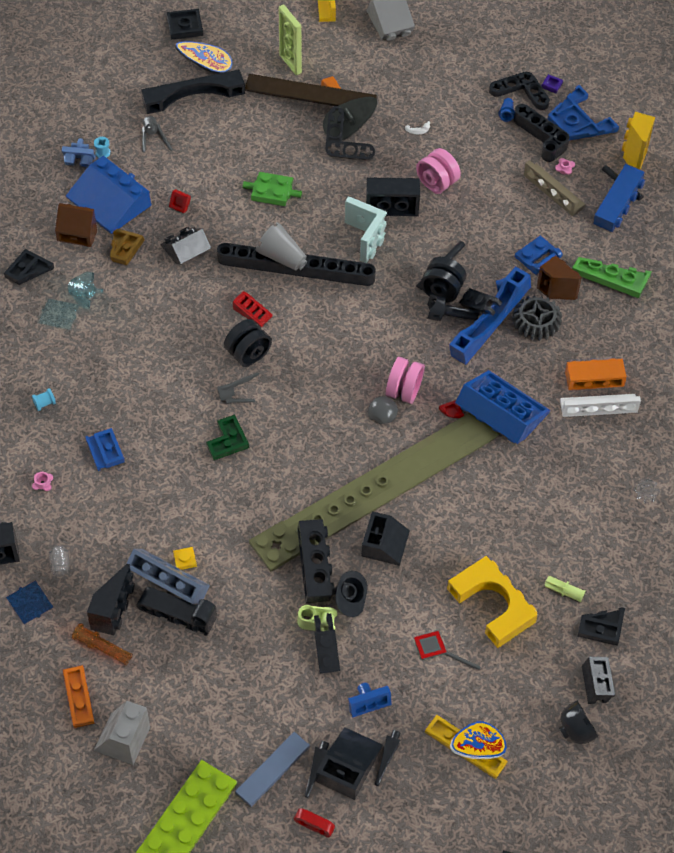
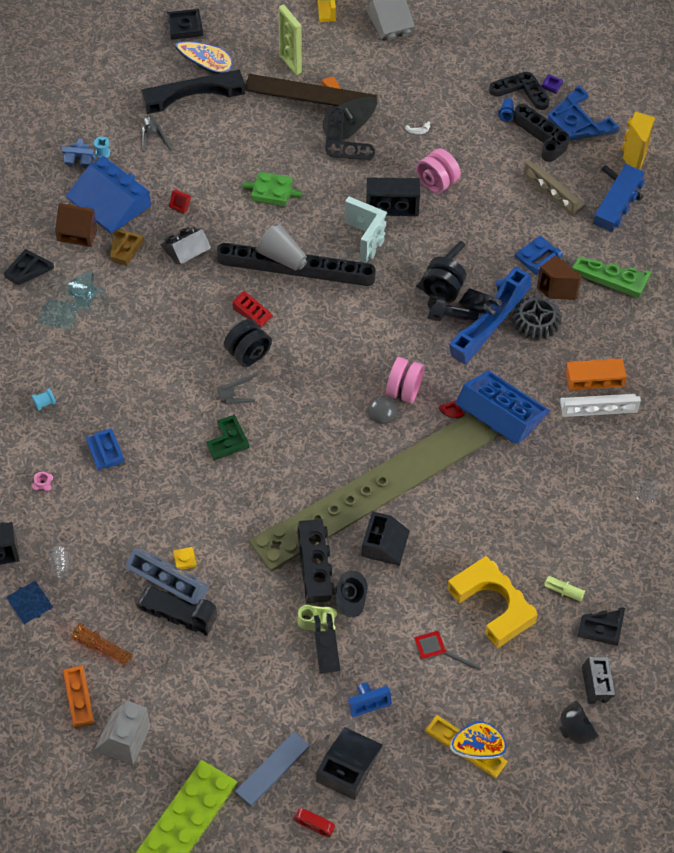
black slope [87,564,135,635] -> none
black piece [304,741,329,798] -> none
black piece [375,730,401,786] -> none
bright pink plate [555,158,575,175] -> none

